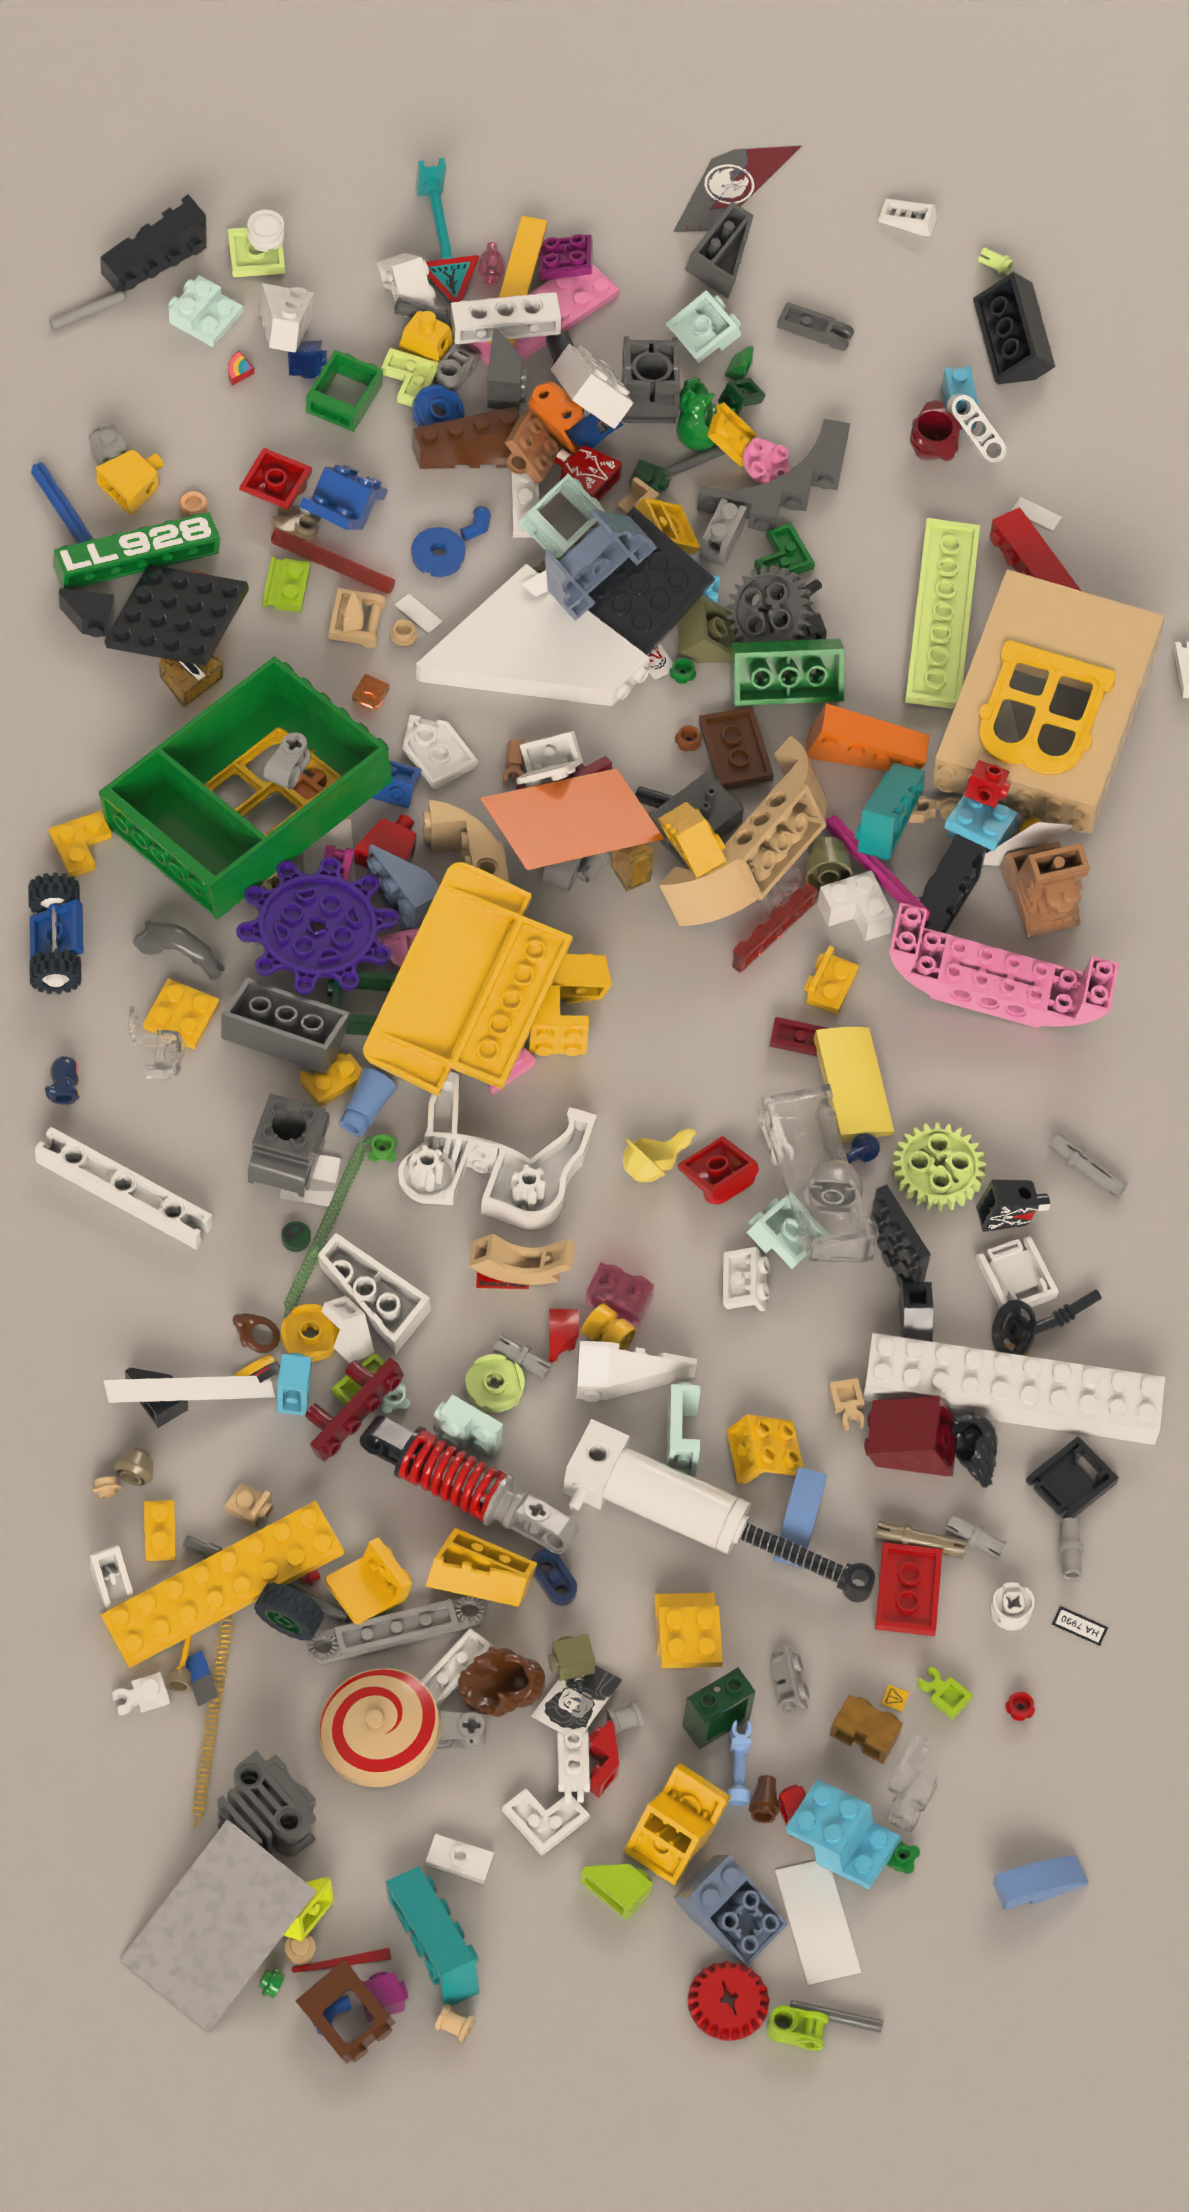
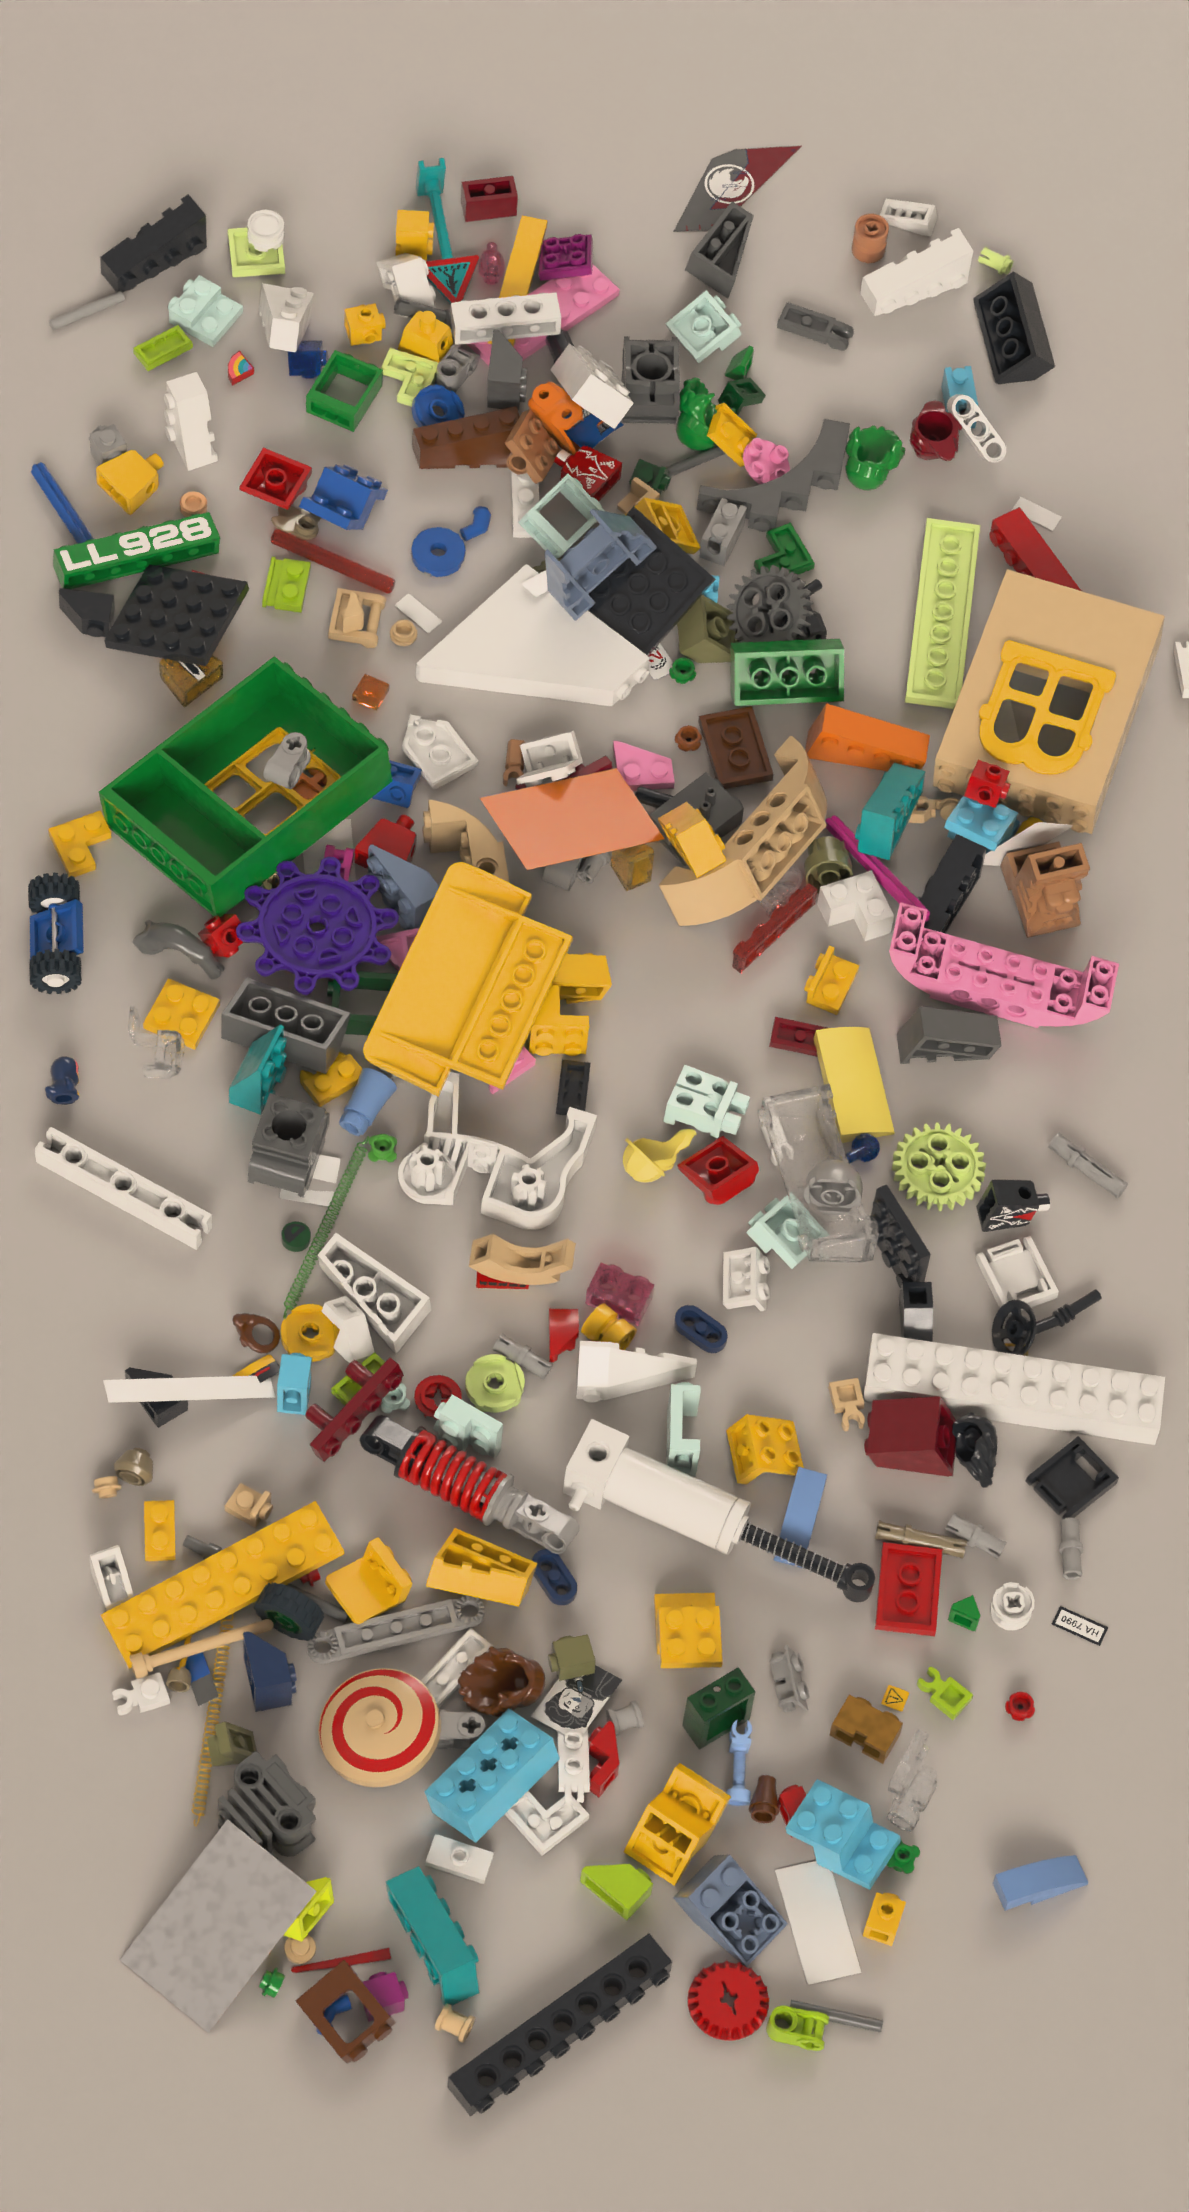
none -> tan piece [129,1619,273,1679]
none -> lime plate [133,325,193,371]
none -> white wedge [164,372,218,471]
none -> red brick [198,914,243,958]
none -> olive slope [207,1721,256,1766]
none -> teal slope [229,1025,287,1115]
none -> dark blue slope [243,1631,297,1712]
none -> yellow brick [344,303,386,346]
none -> yellow brick [395,210,434,262]
none -> red gear [414,1375,462,1421]
none -> medium azure brick [424,1709,560,1843]
none -> black brick [447,1933,672,2116]
none -> dark red brick [461,176,518,222]
none -> black plate [556,1060,591,1115]
none -> bright pink wing [613,741,675,791]
none -> light aqua hips [663,1065,750,1138]
none -> dark blue plate [674,1305,728,1353]
none -> green hair [845,425,905,491]
none -> nougat wheel [852,213,889,263]
none -> white wedge [860,228,973,317]
none -> yellow brick [863,1892,906,1946]
none -> dark grey wedge [896,1006,1002,1064]
none -> green slope [948,1595,981,1632]

